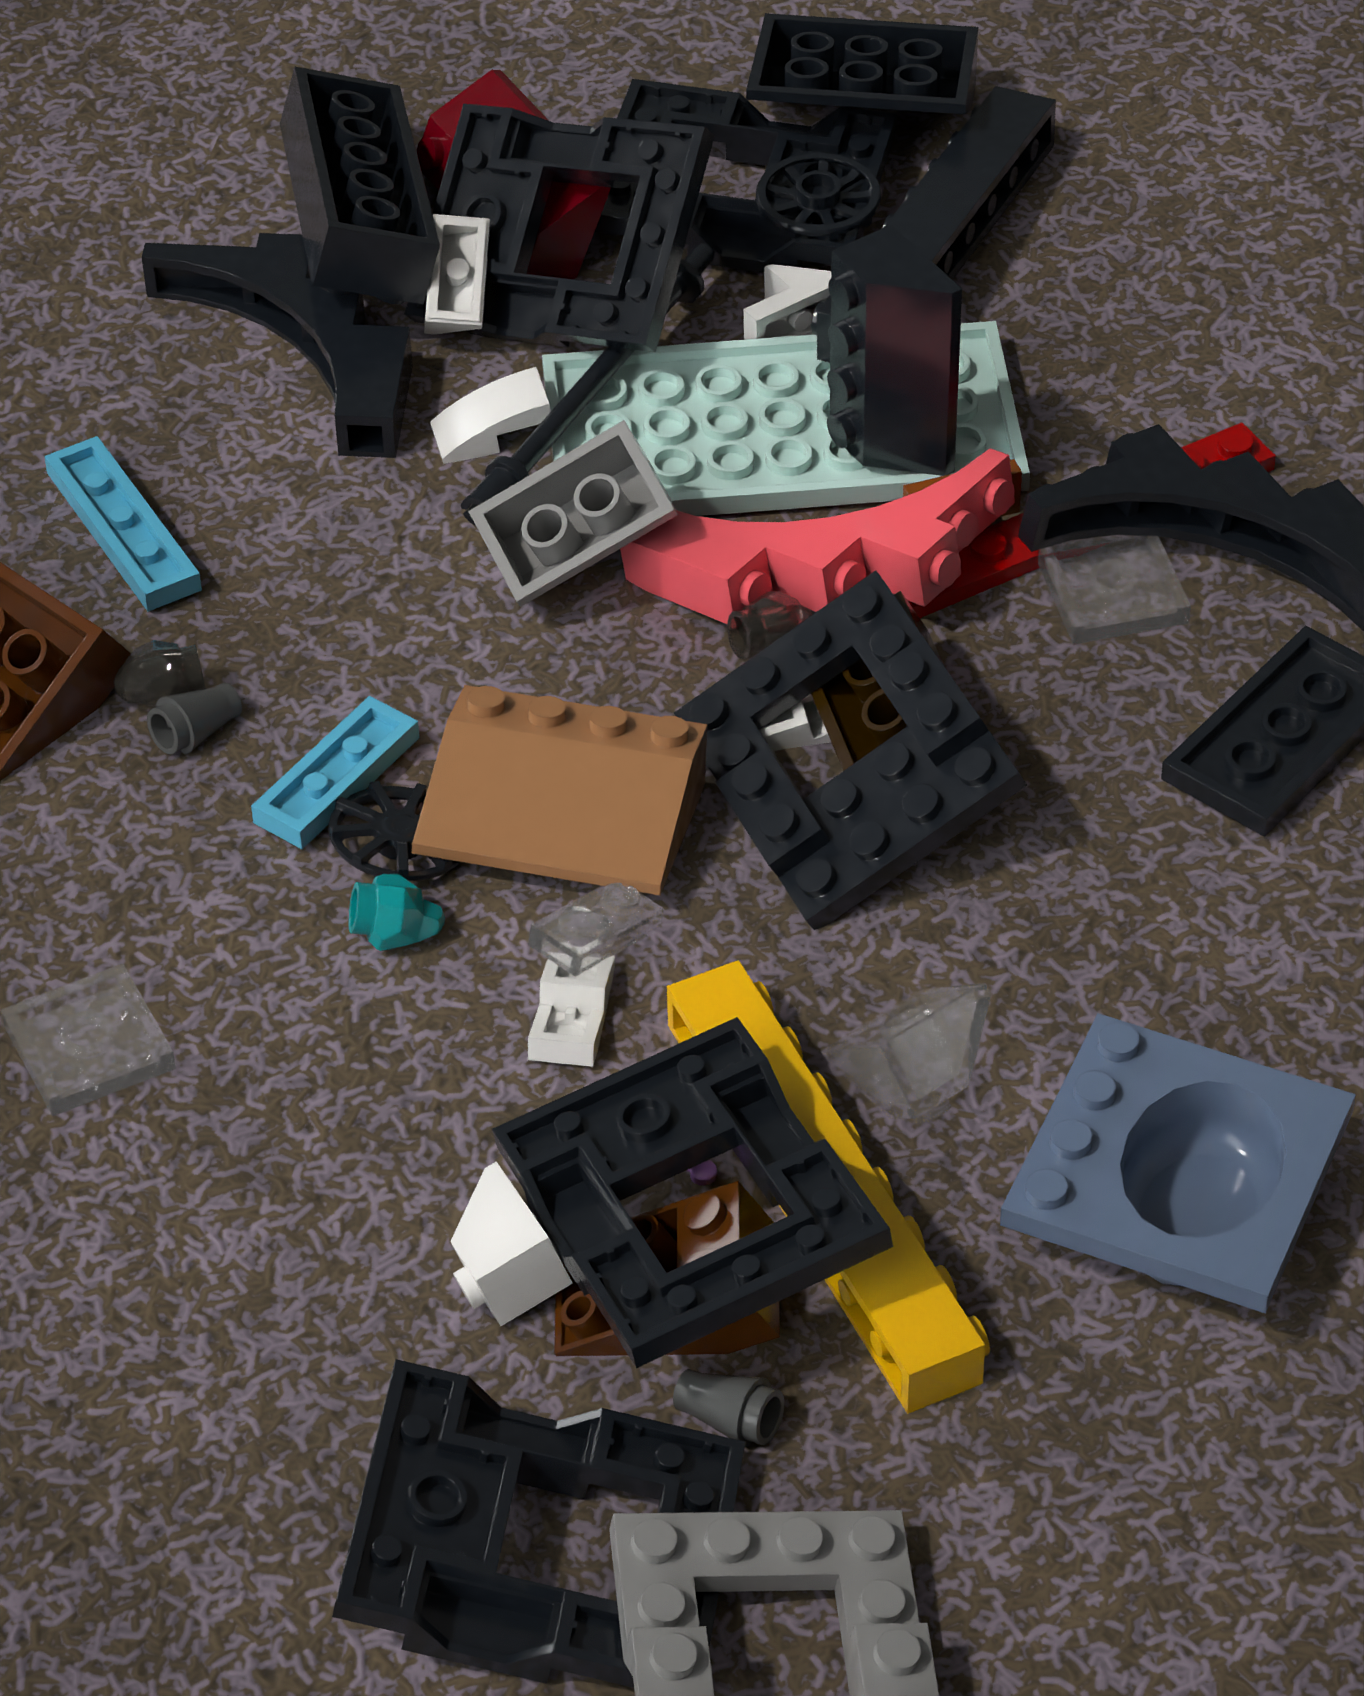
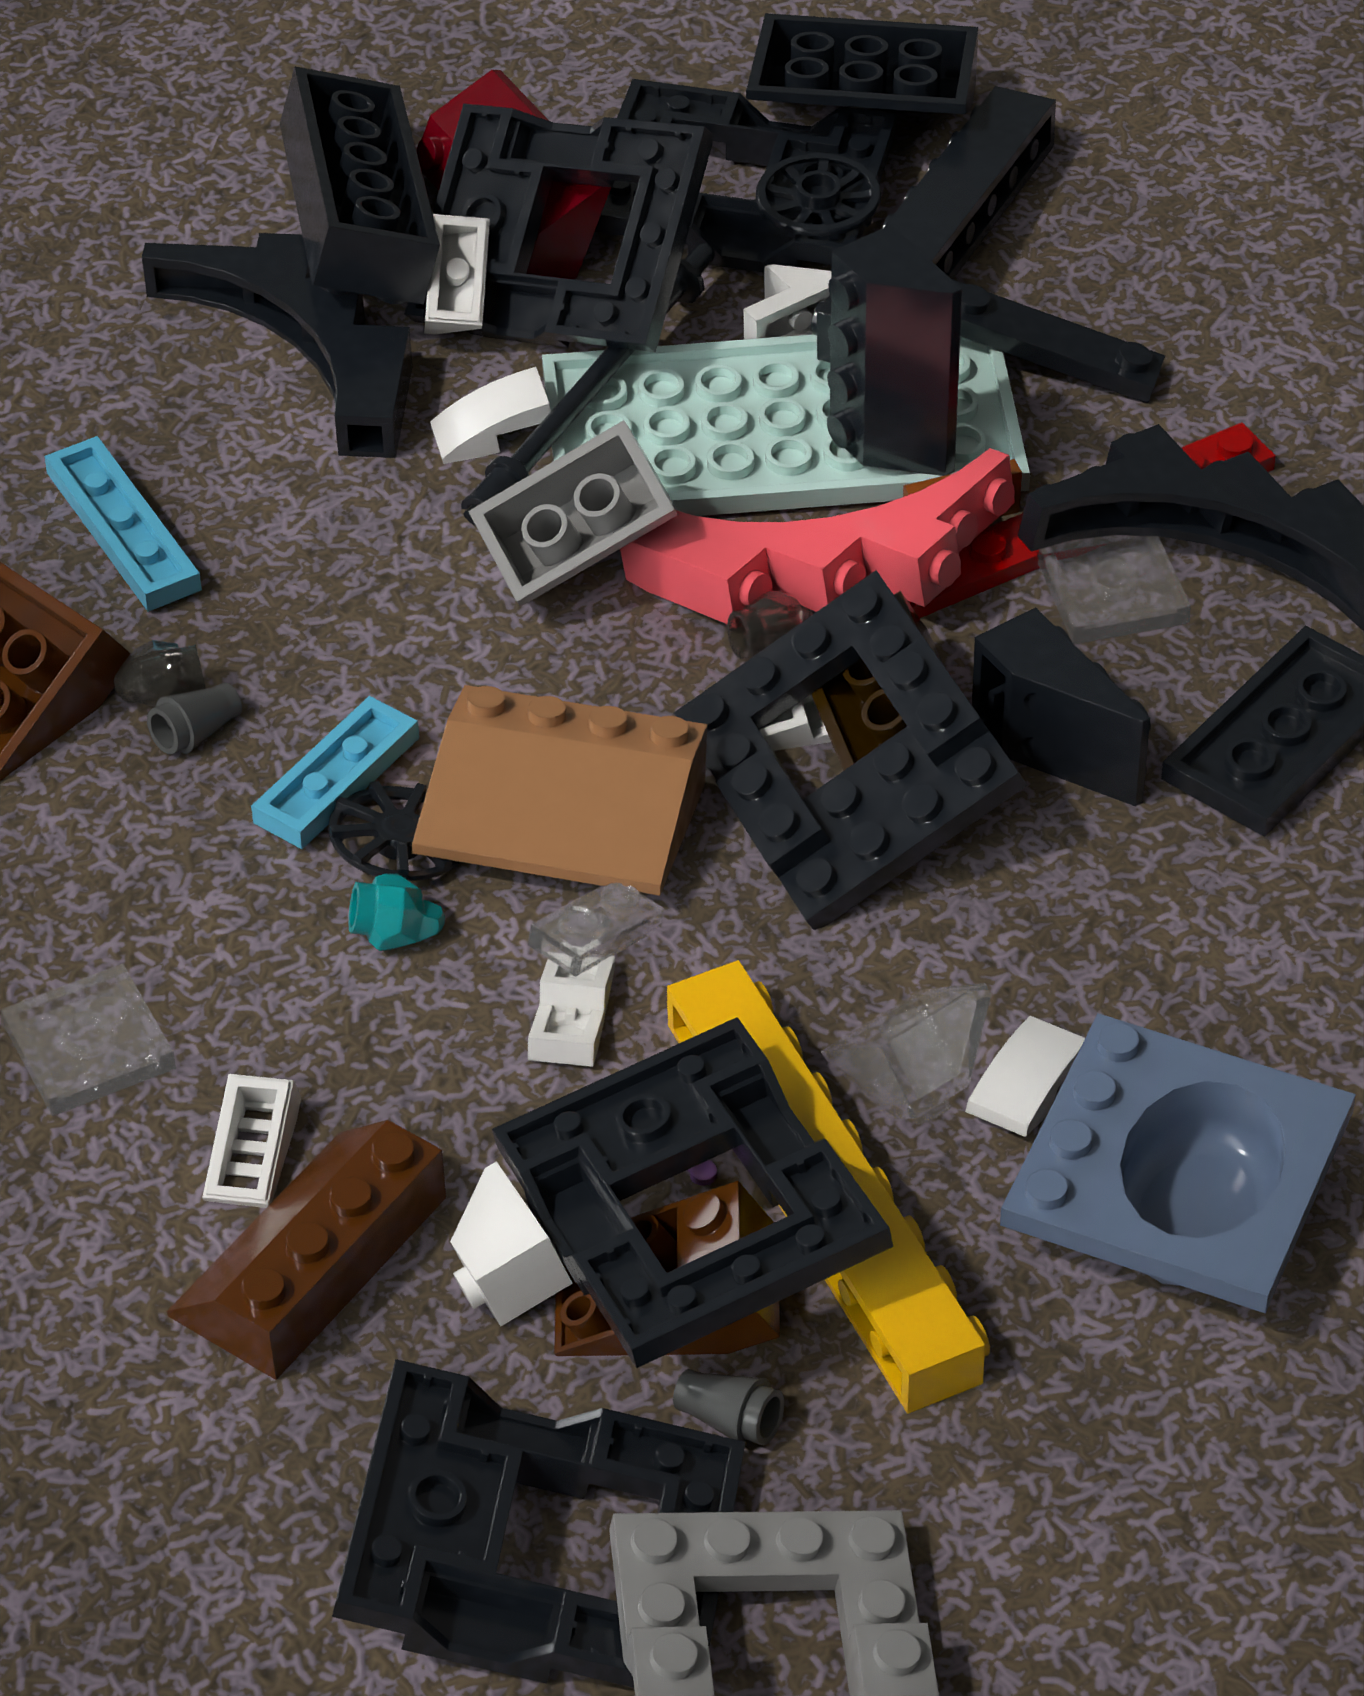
none -> reddish brown slope [167,1120,446,1380]
none -> white slope [202,1074,301,1208]
none -> black plate [952,279,1166,403]
none -> white slope [965,1016,1085,1137]
none -> black slope [972,607,1151,807]

